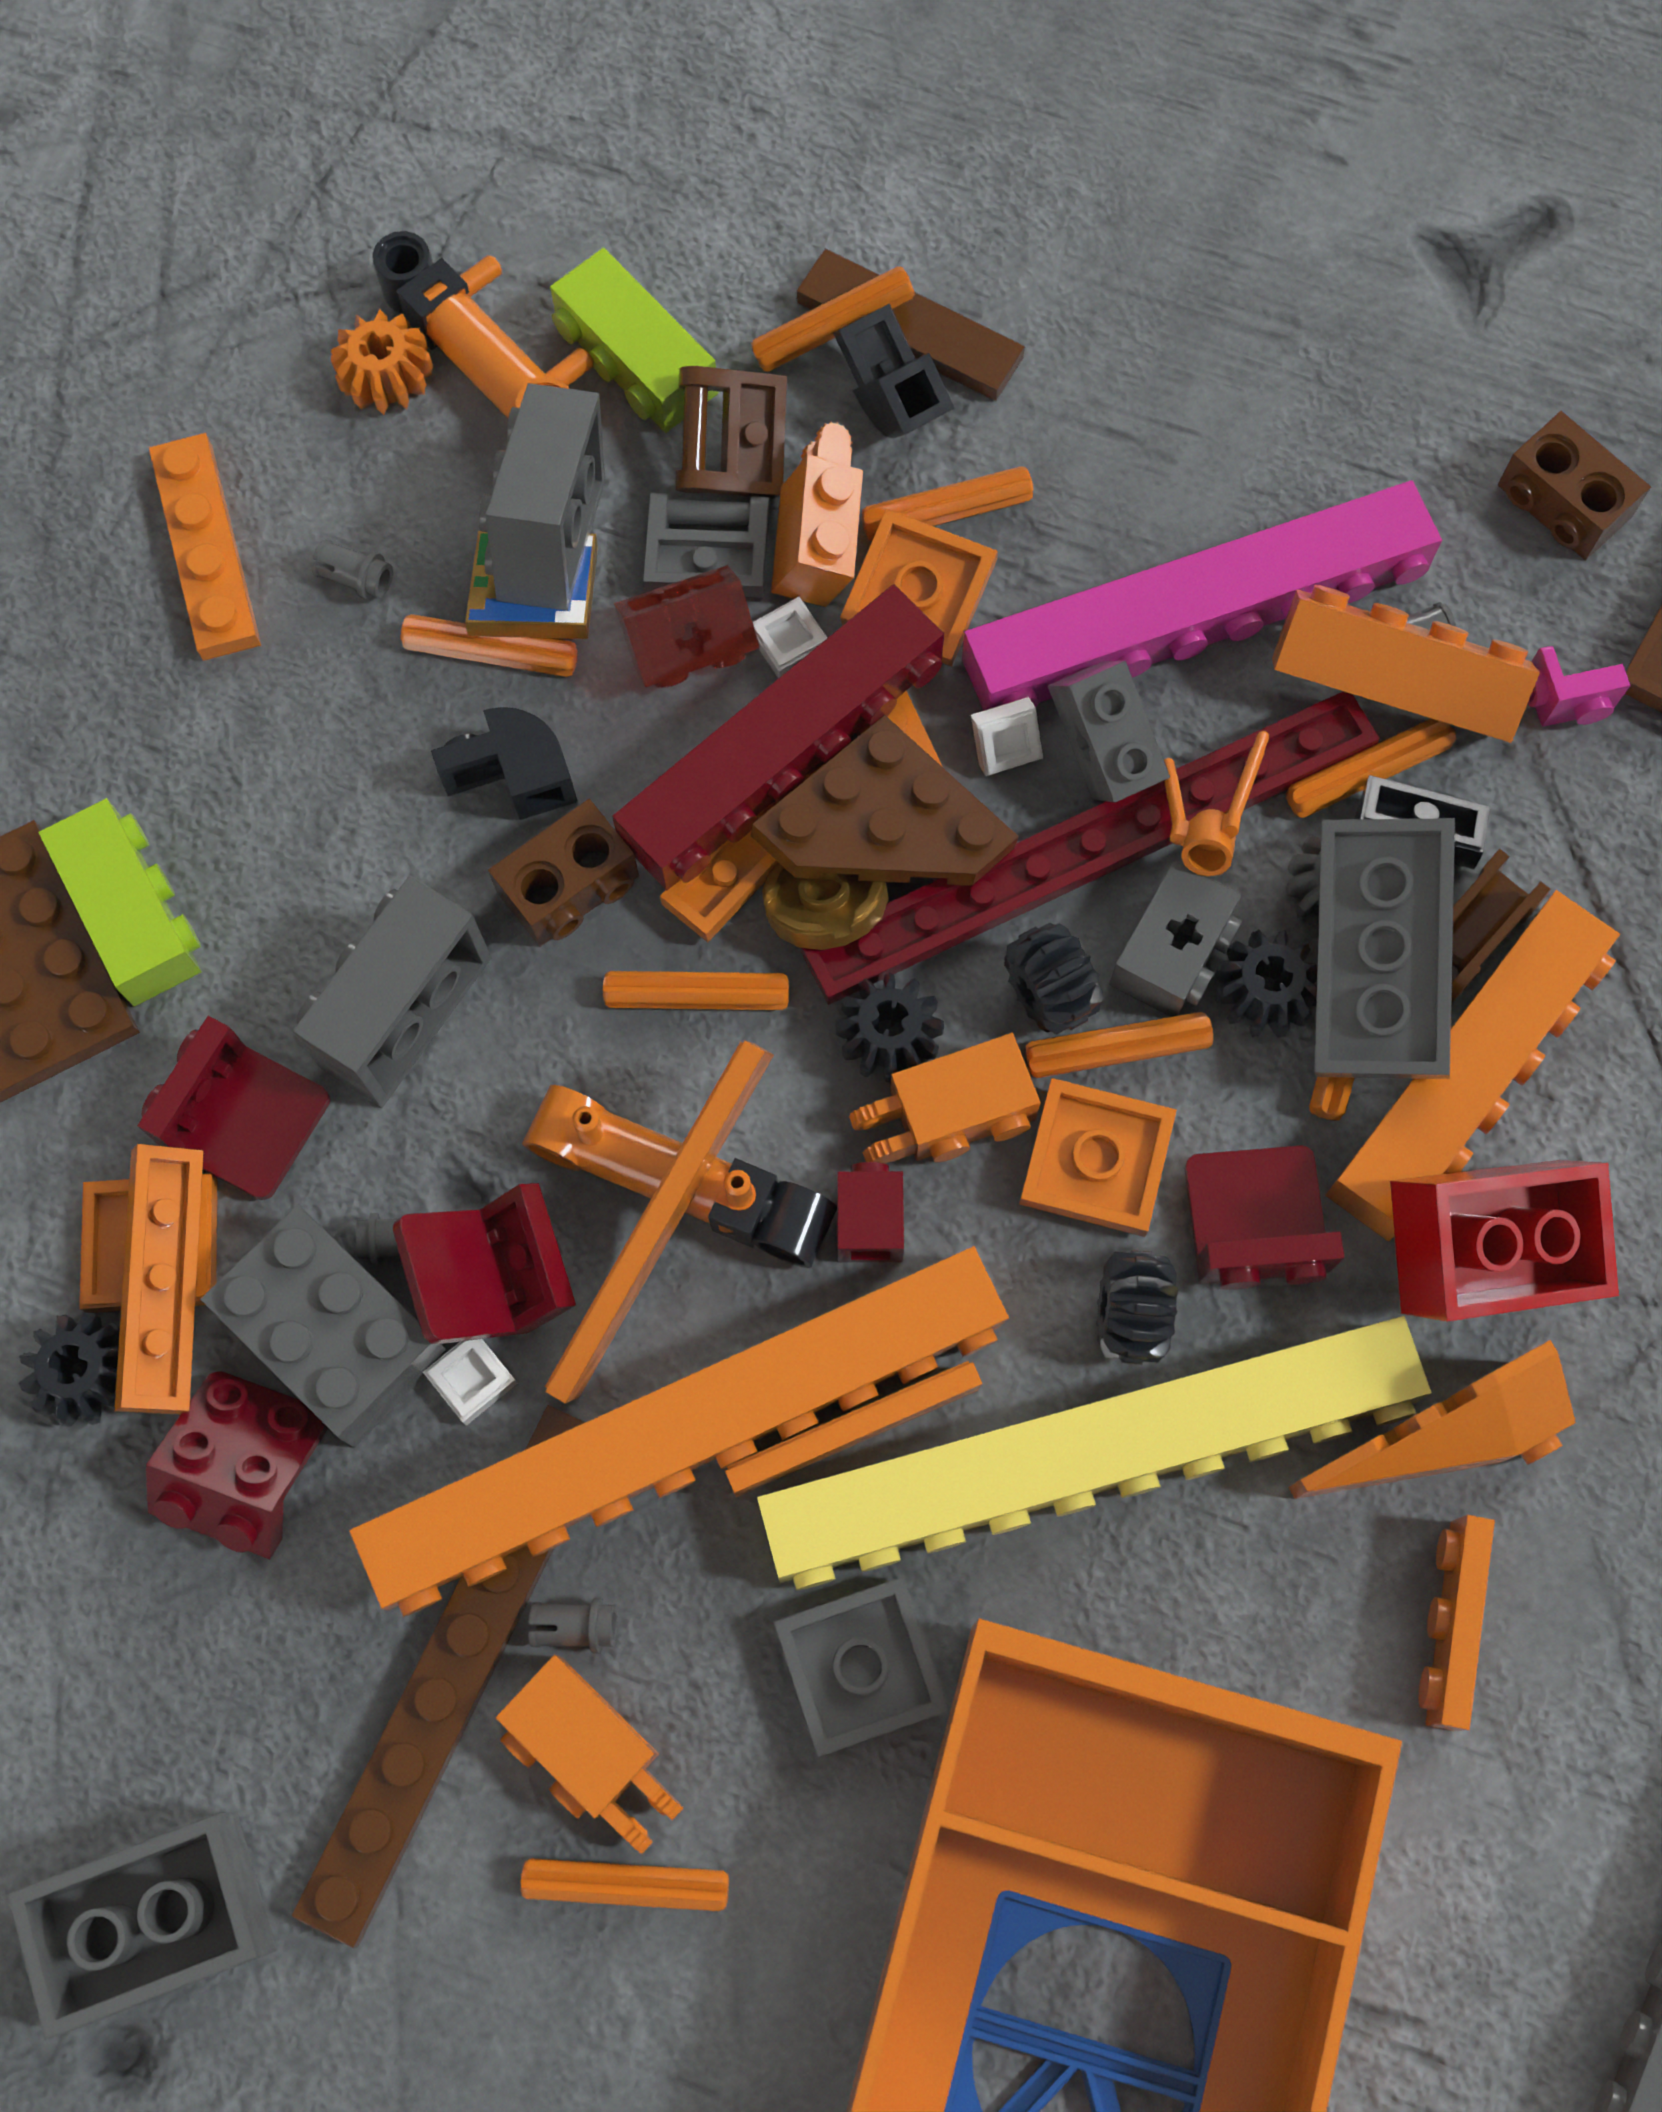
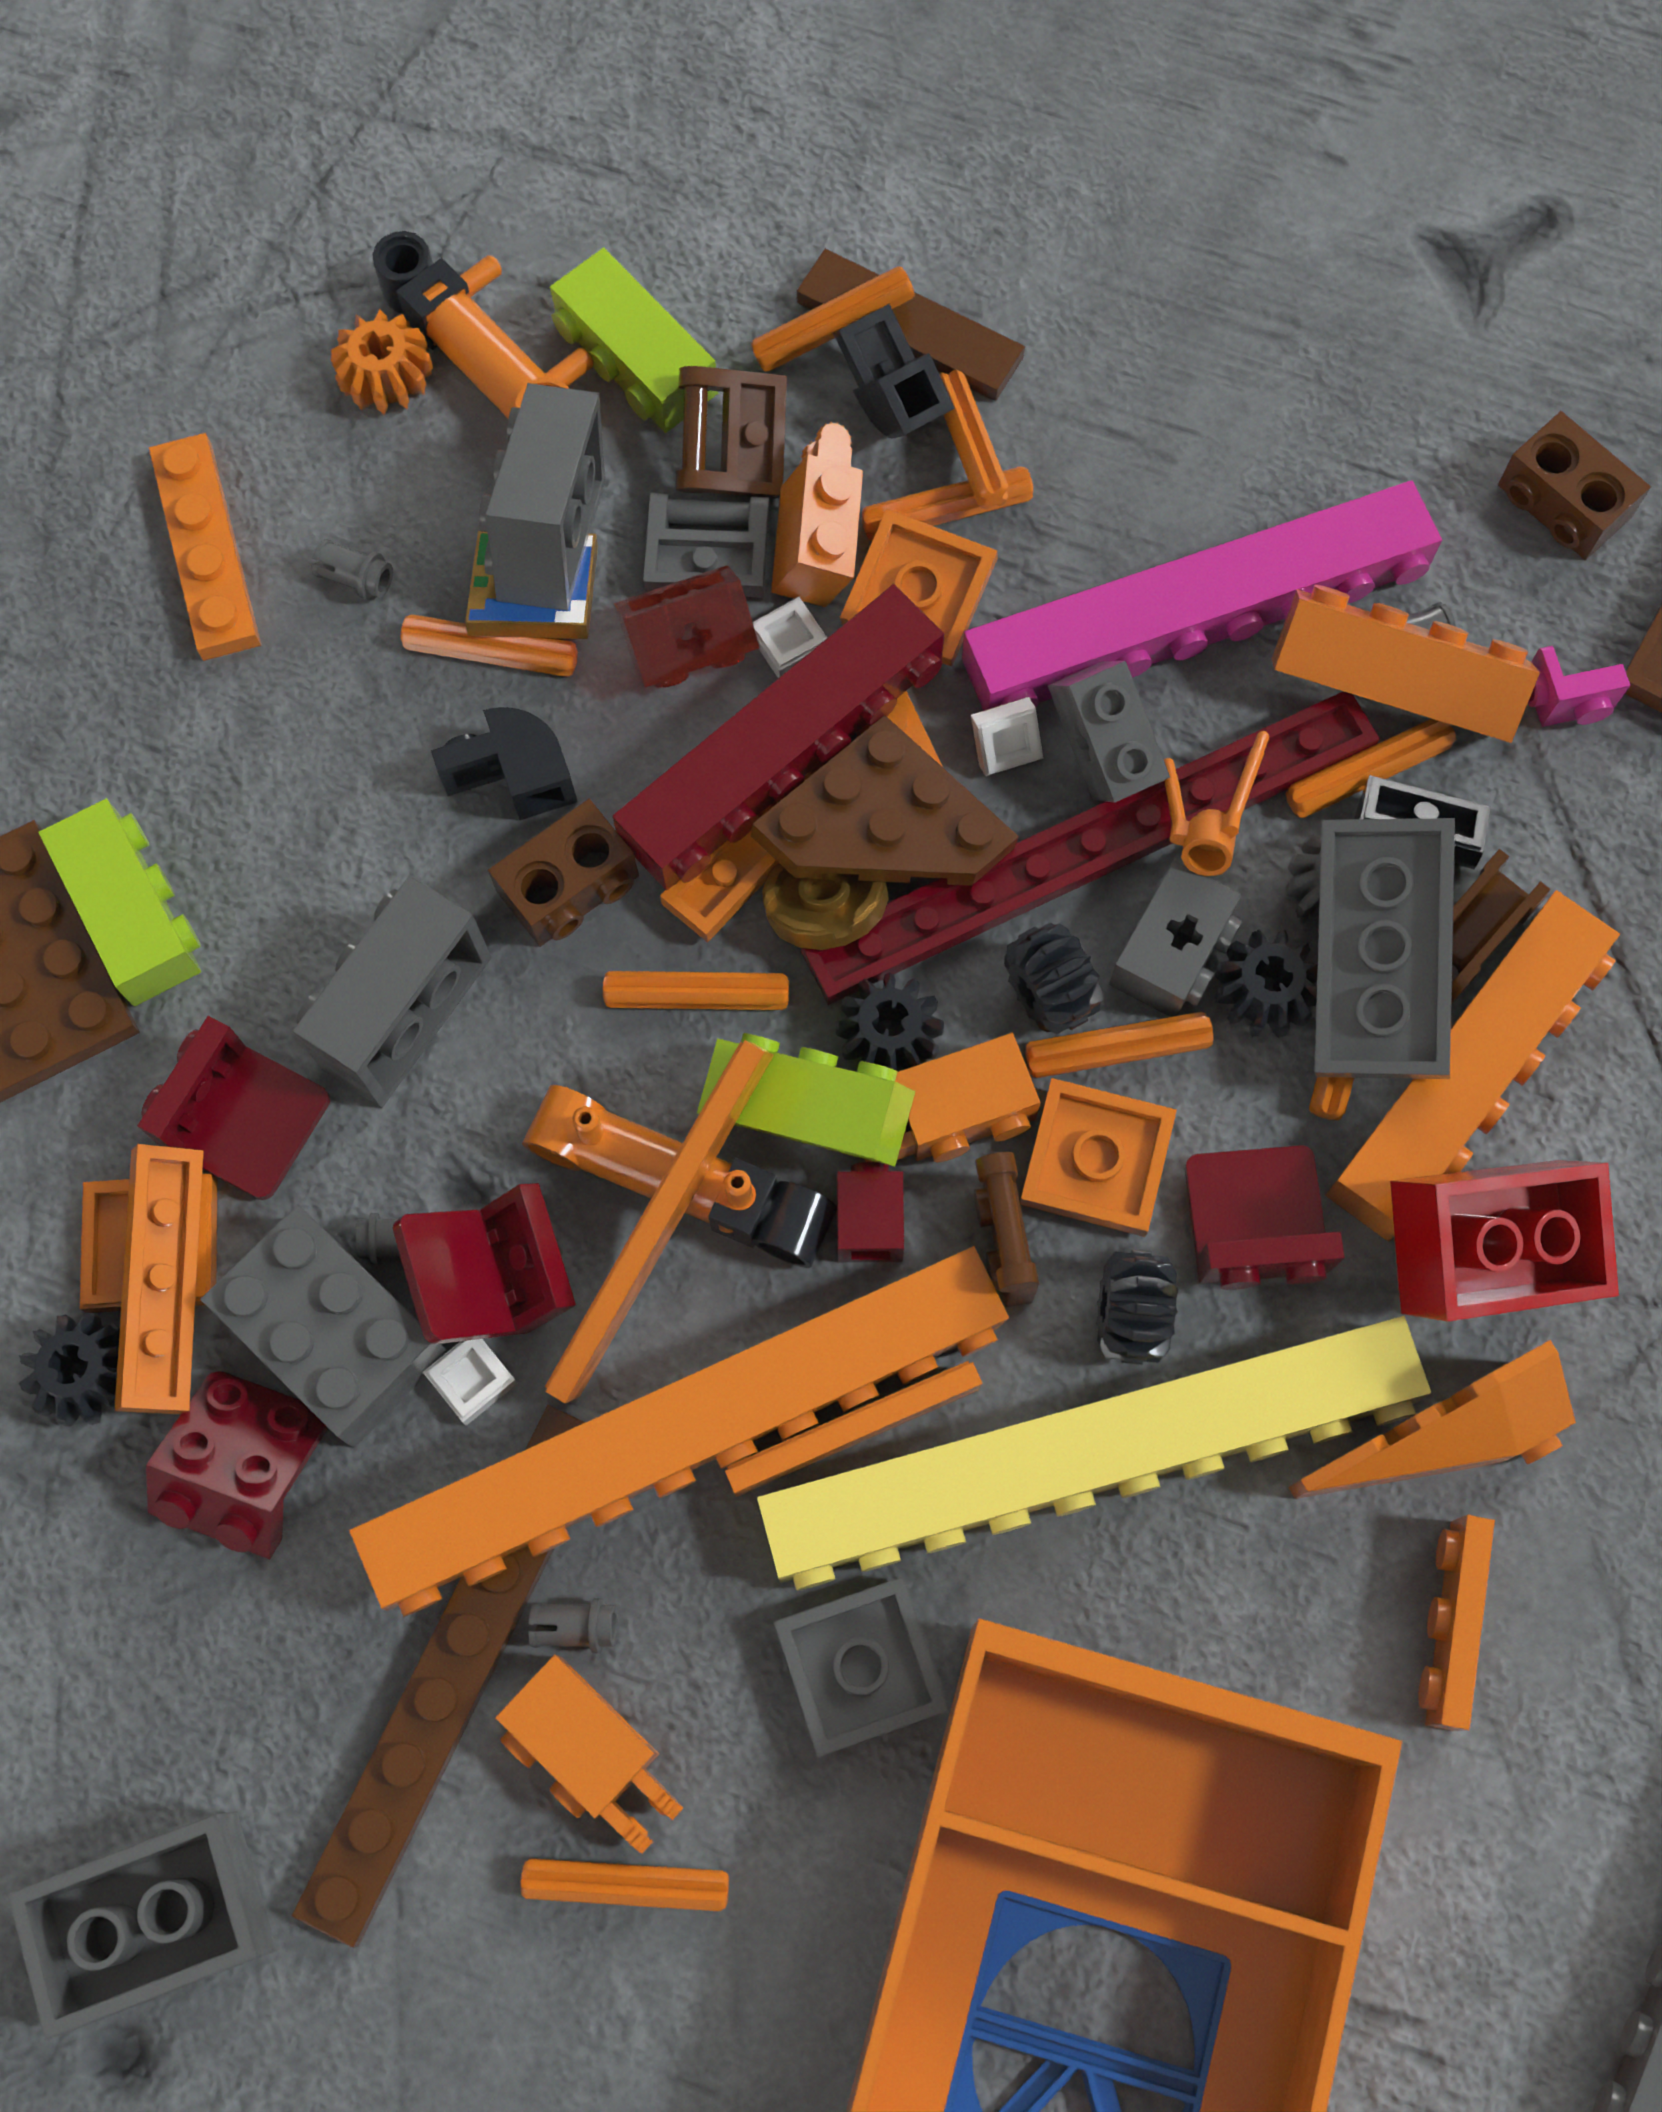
none -> lime brick [697,1033,916,1167]
none -> orange axle [939,370,1008,509]
none -> reddish brown plate [974,1152,1039,1307]

